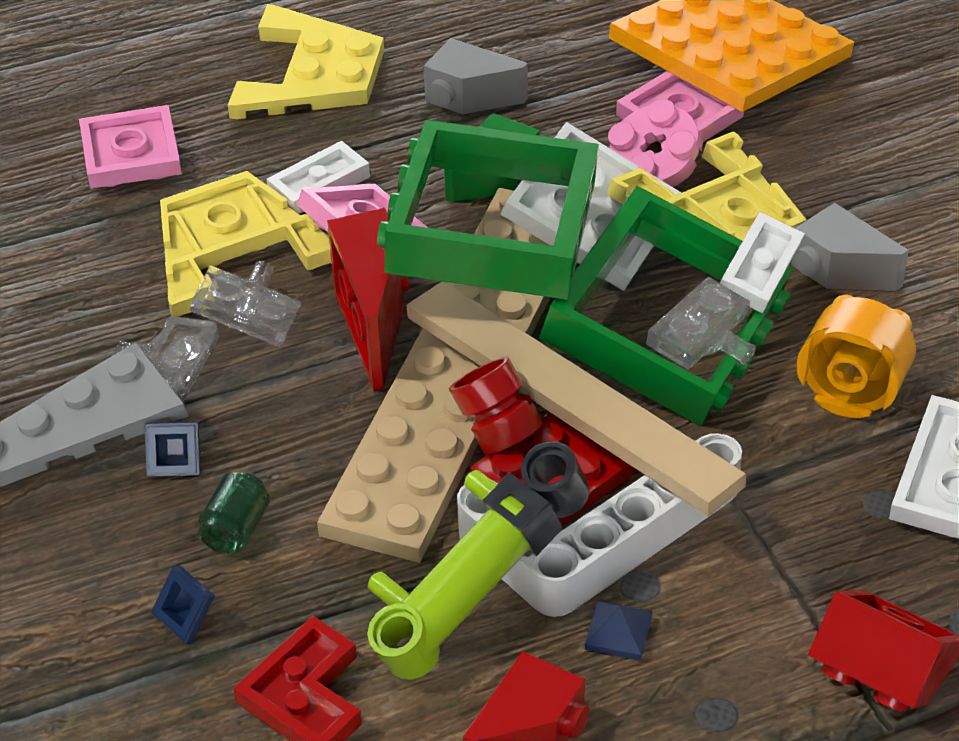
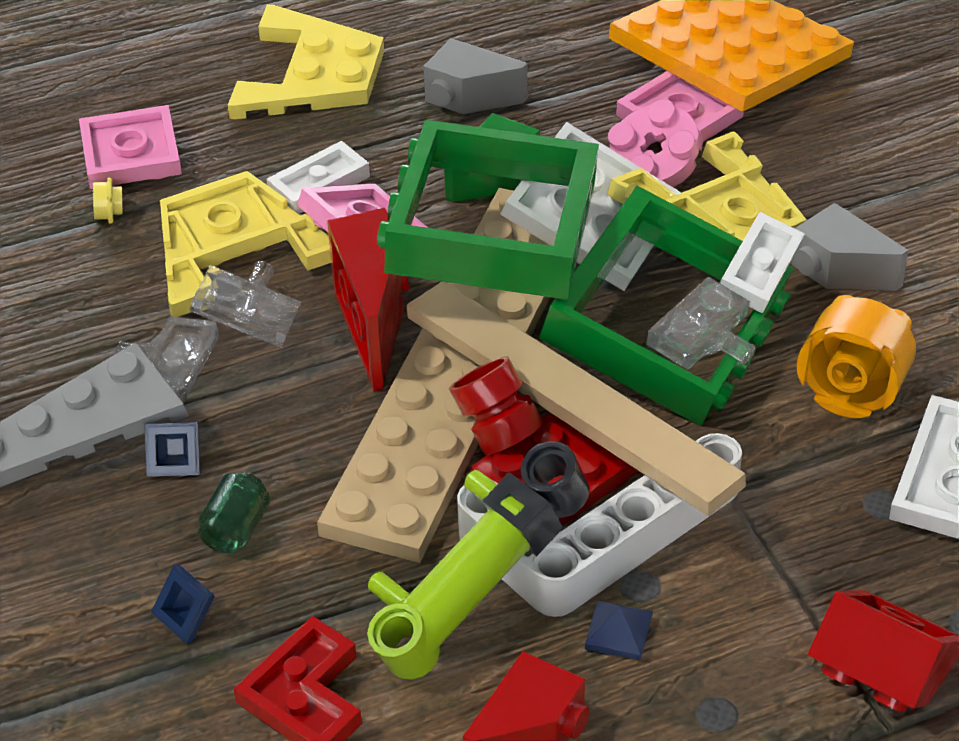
none -> light yellow plate [93,177,123,224]

